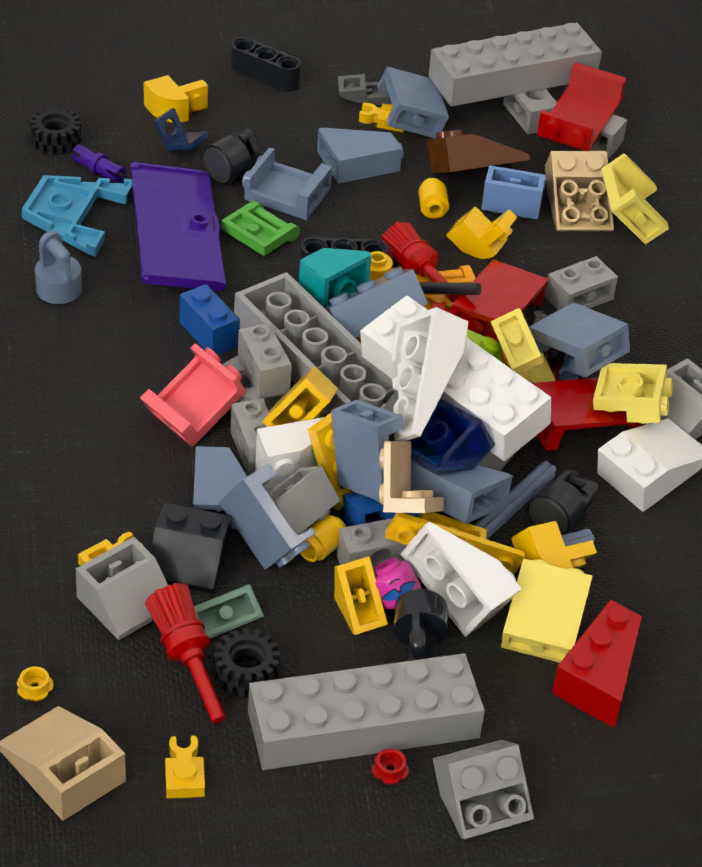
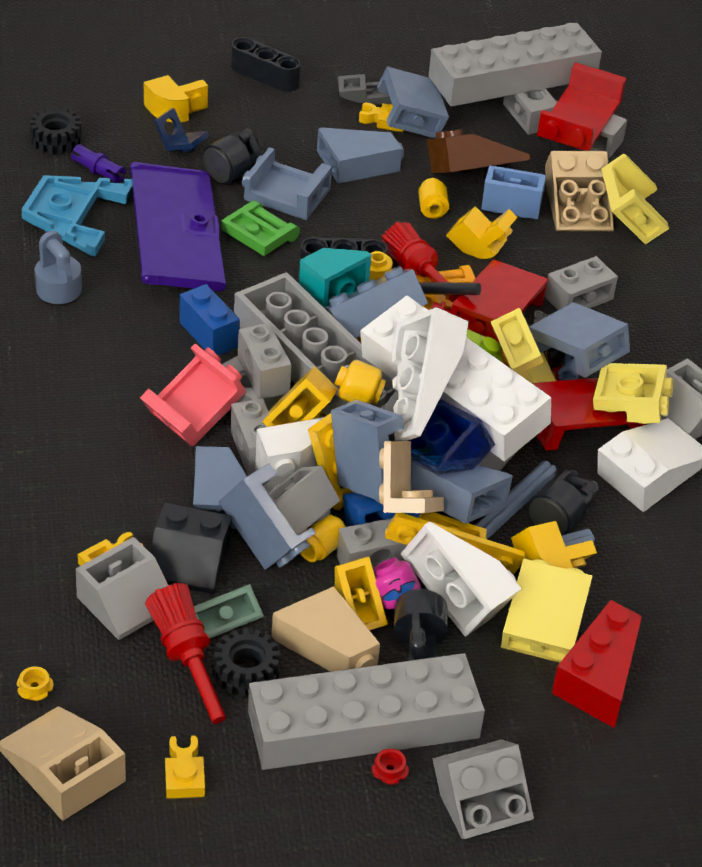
none -> tan slope [271,586,380,672]
none -> yellow head [334,360,386,405]

